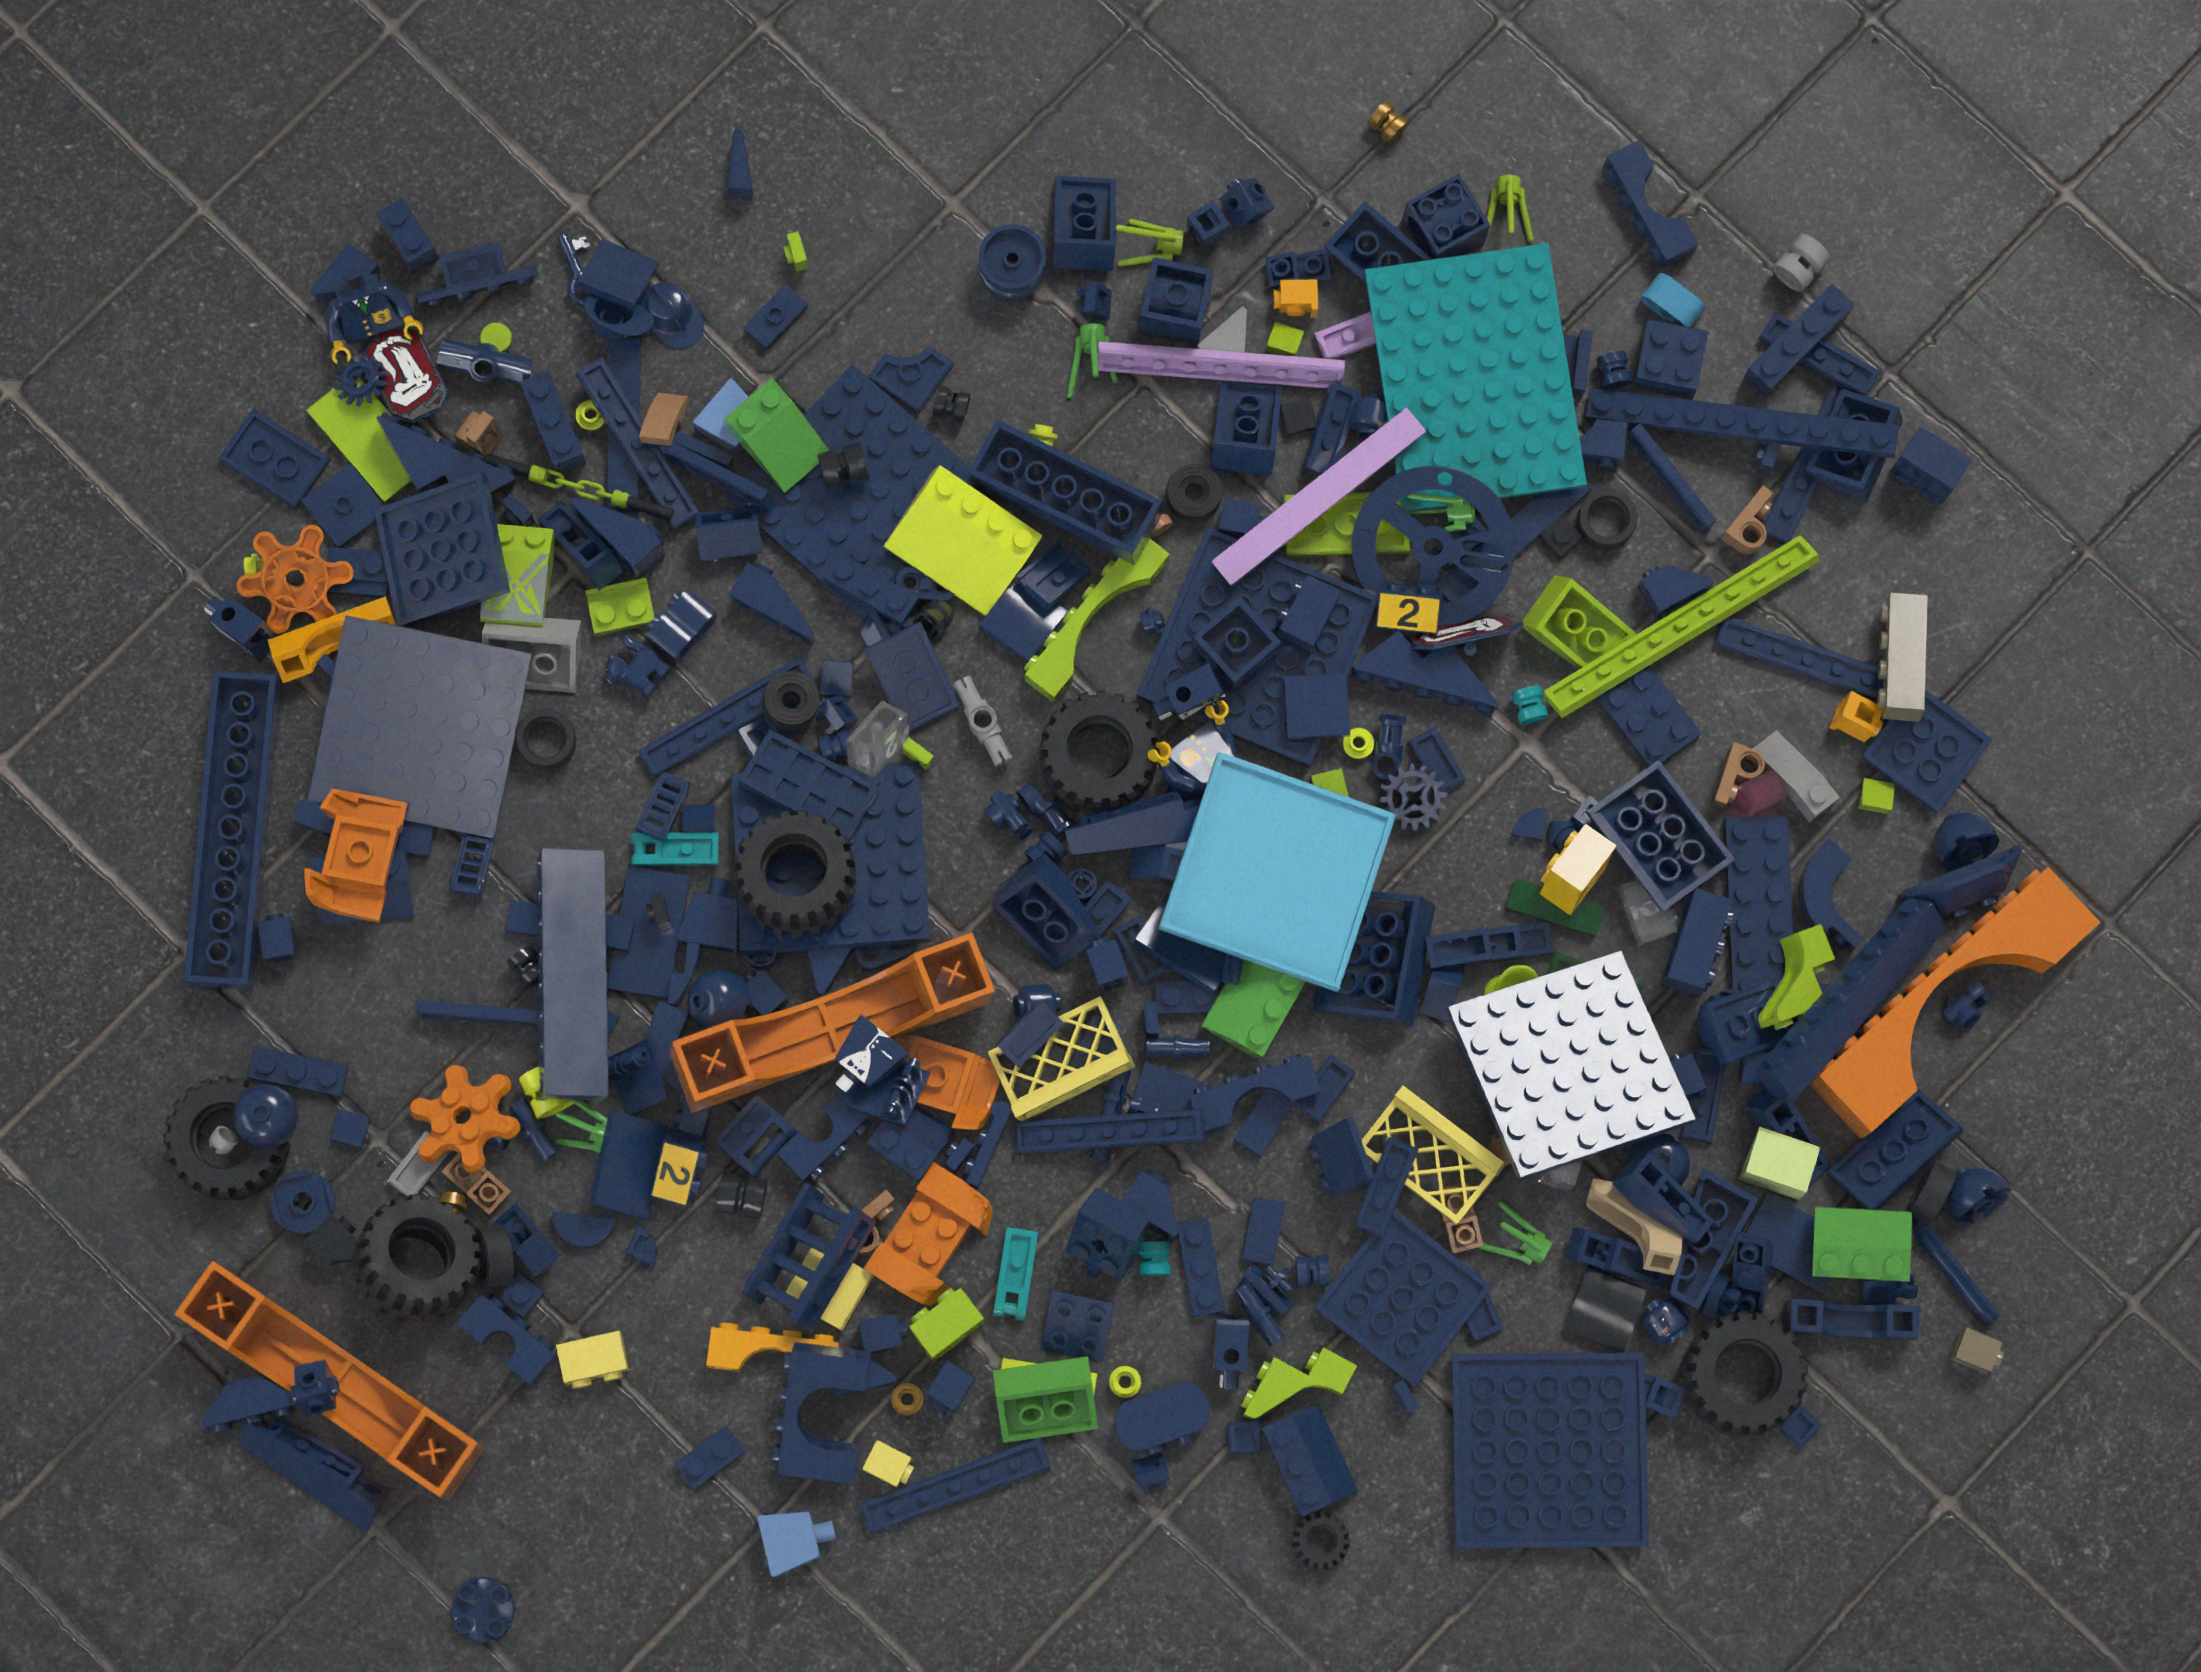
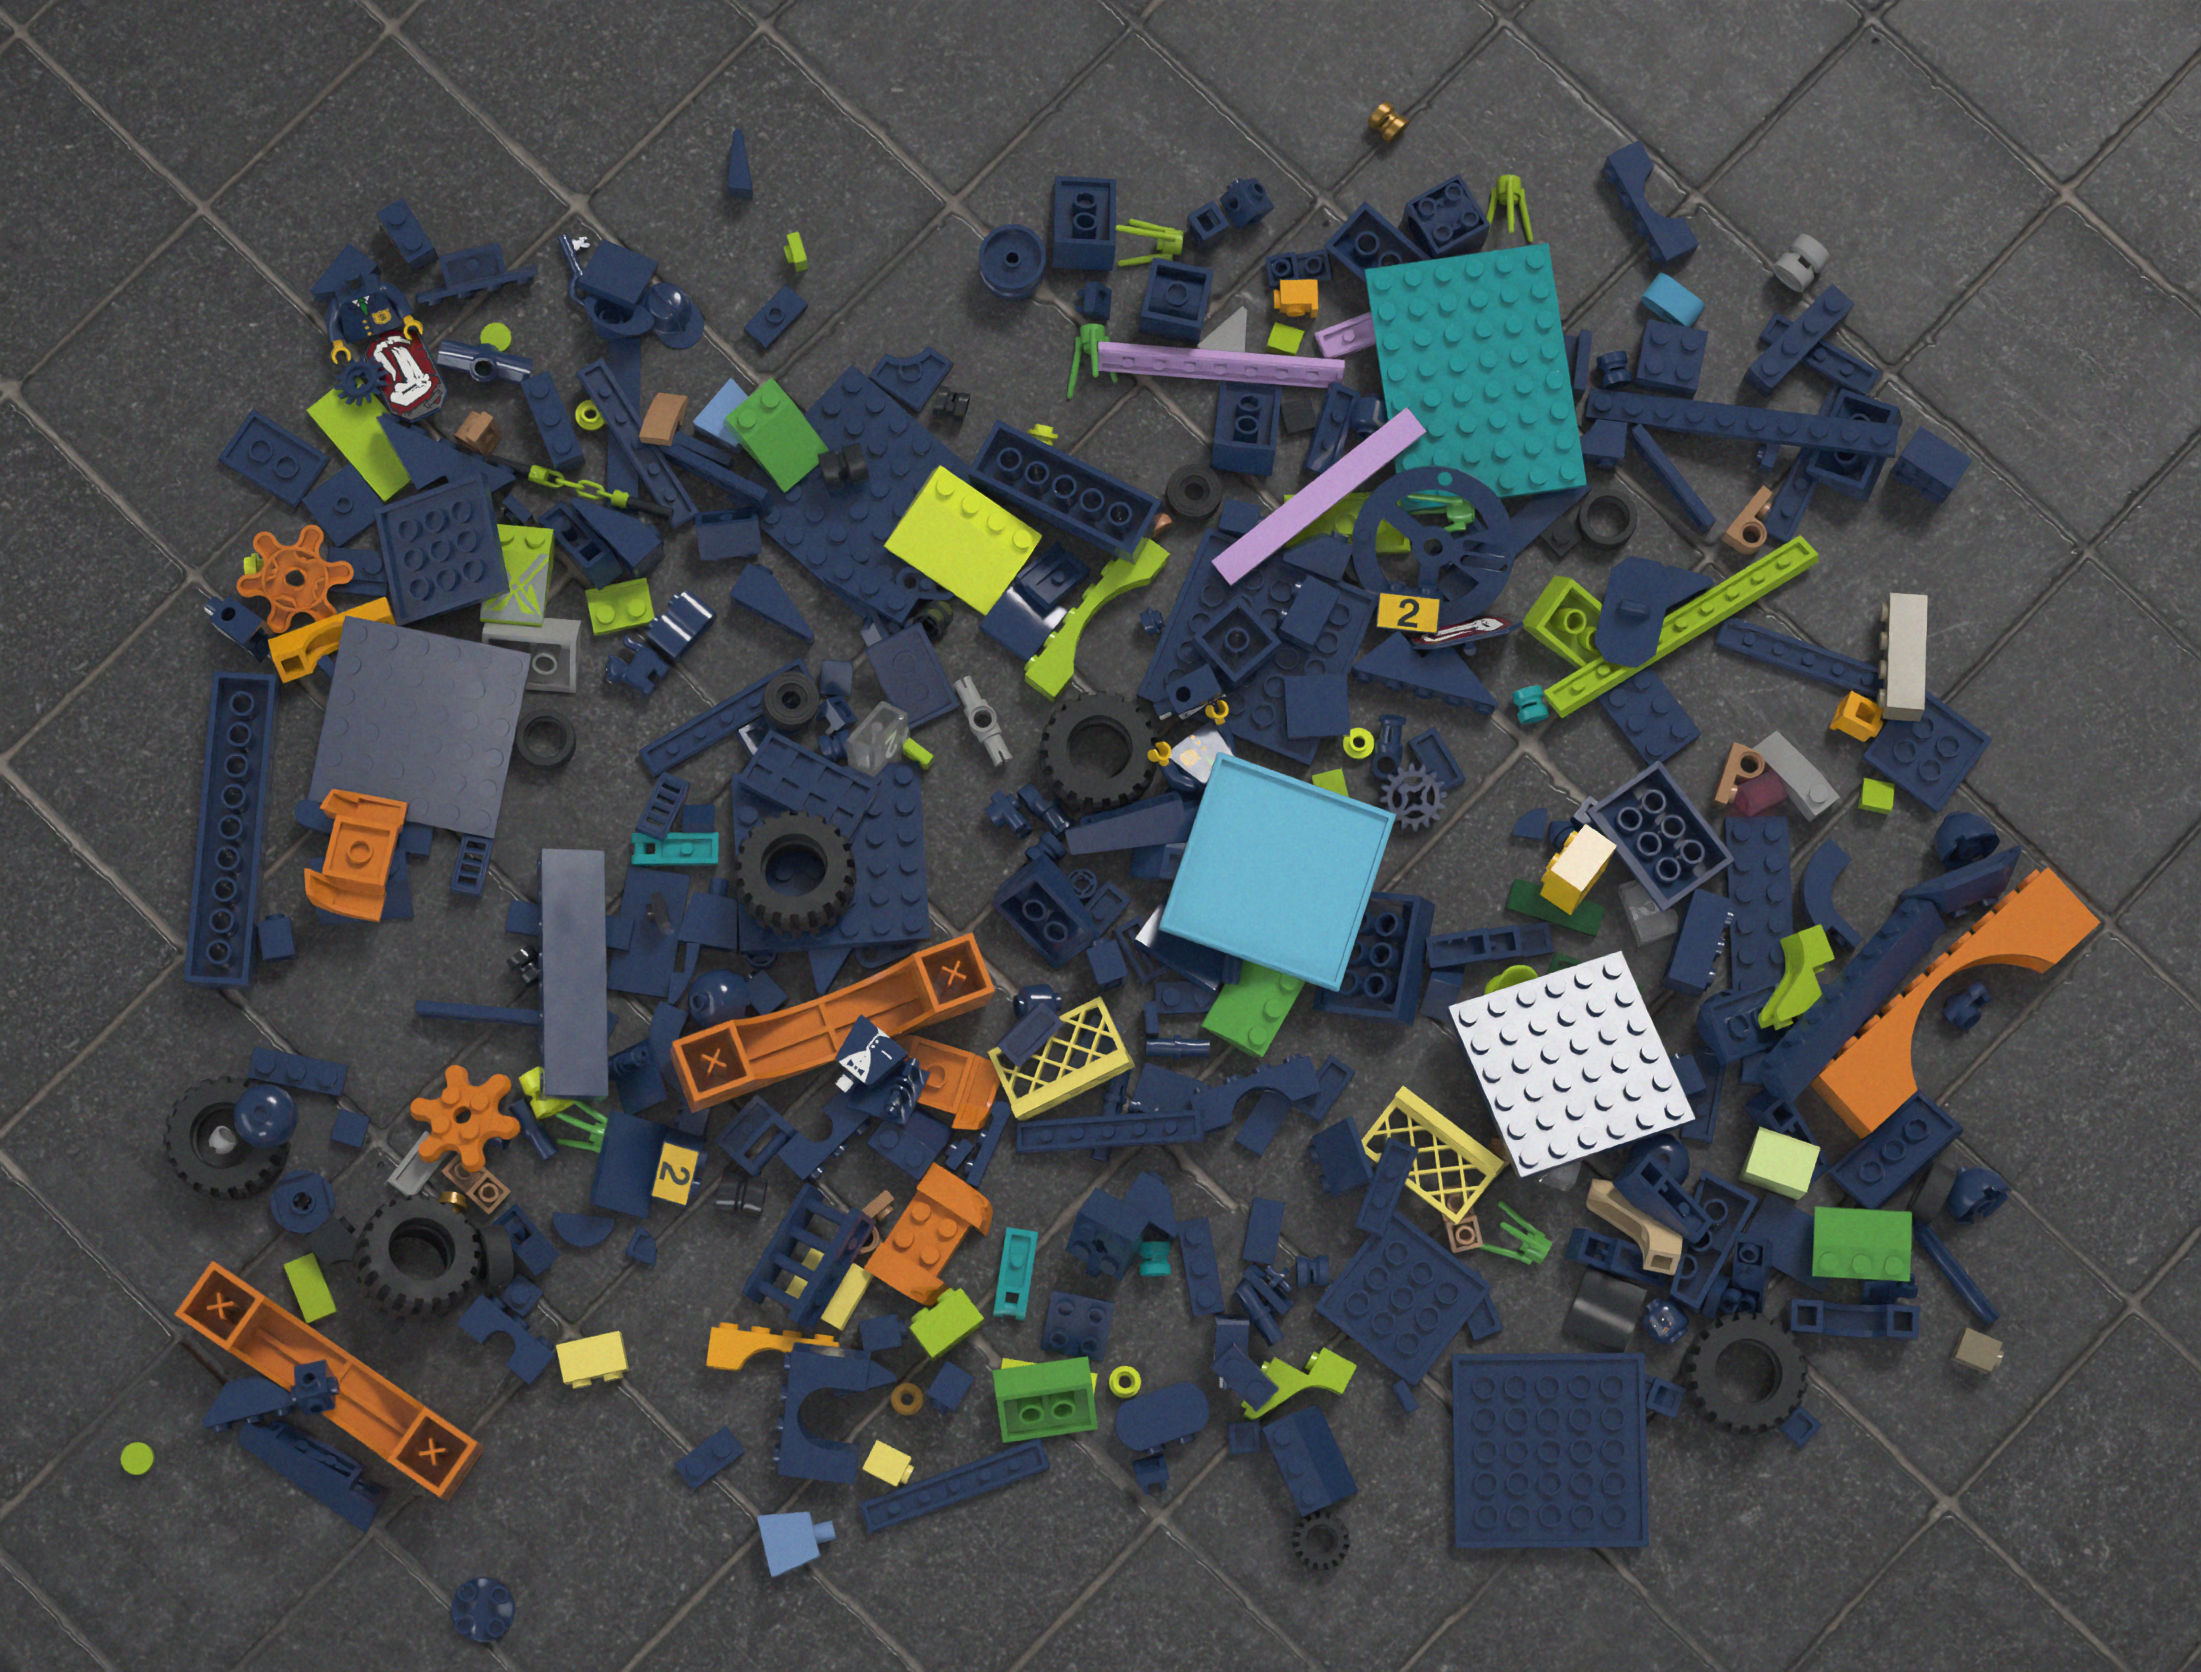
none -> lime tile [121,1442,155,1475]
none -> lime tile [284,1252,338,1324]
none -> dark blue plate [1210,1342,1279,1411]
none -> dark blue slope [1280,530,1354,582]
none -> dark blue shield [1594,556,1672,668]

